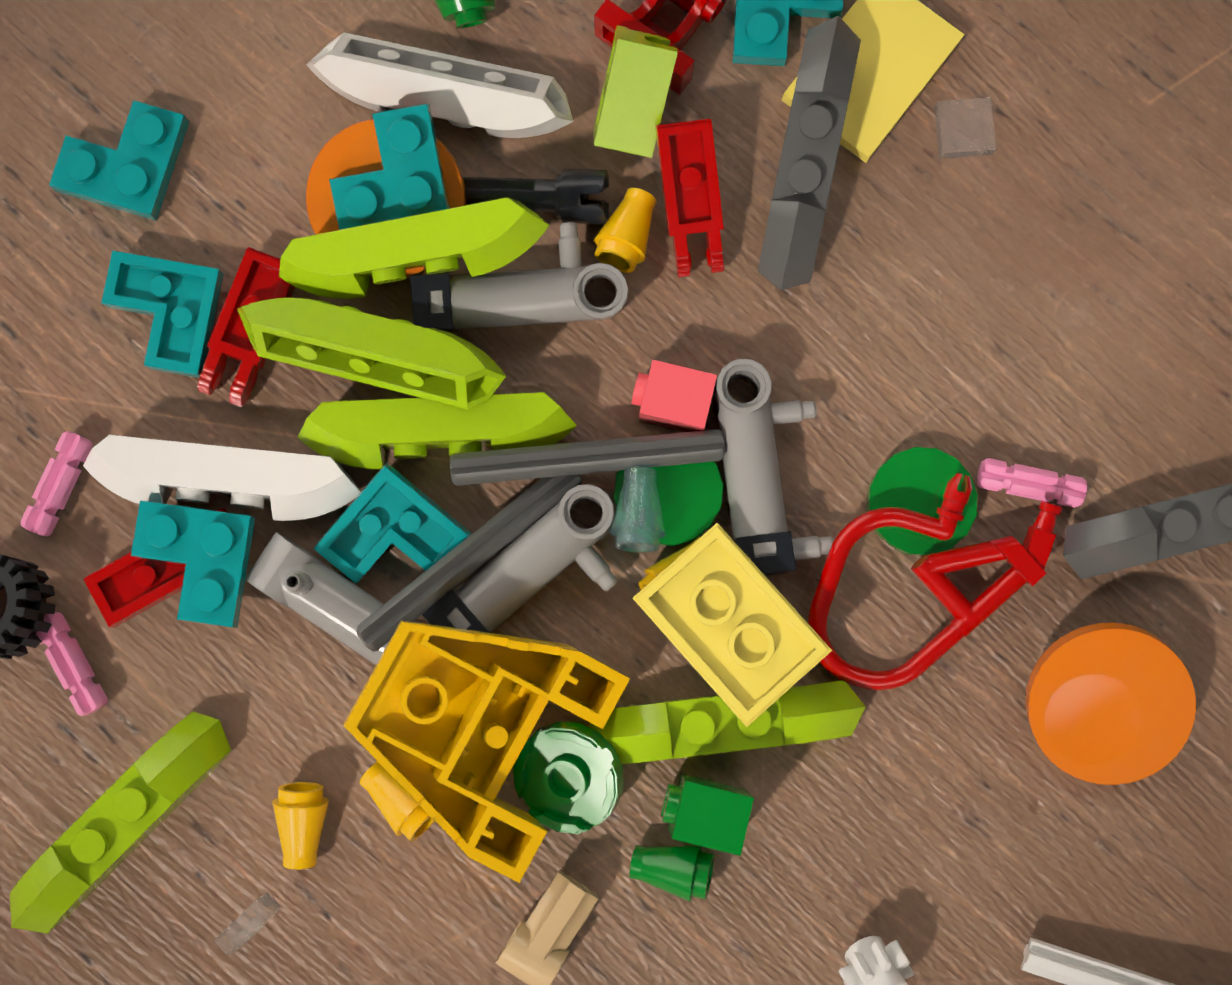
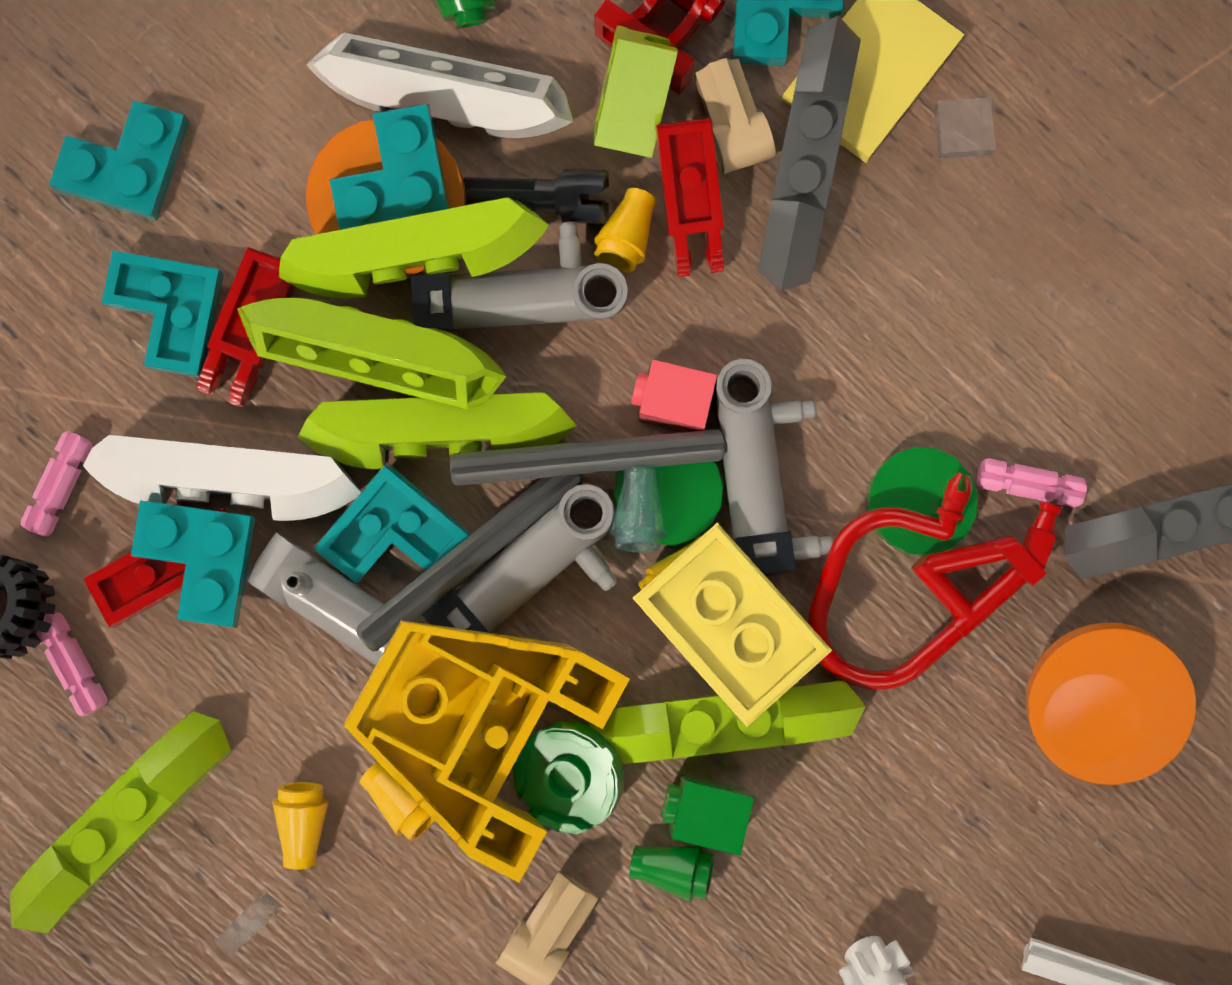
none -> tan piece [694,58,776,175]

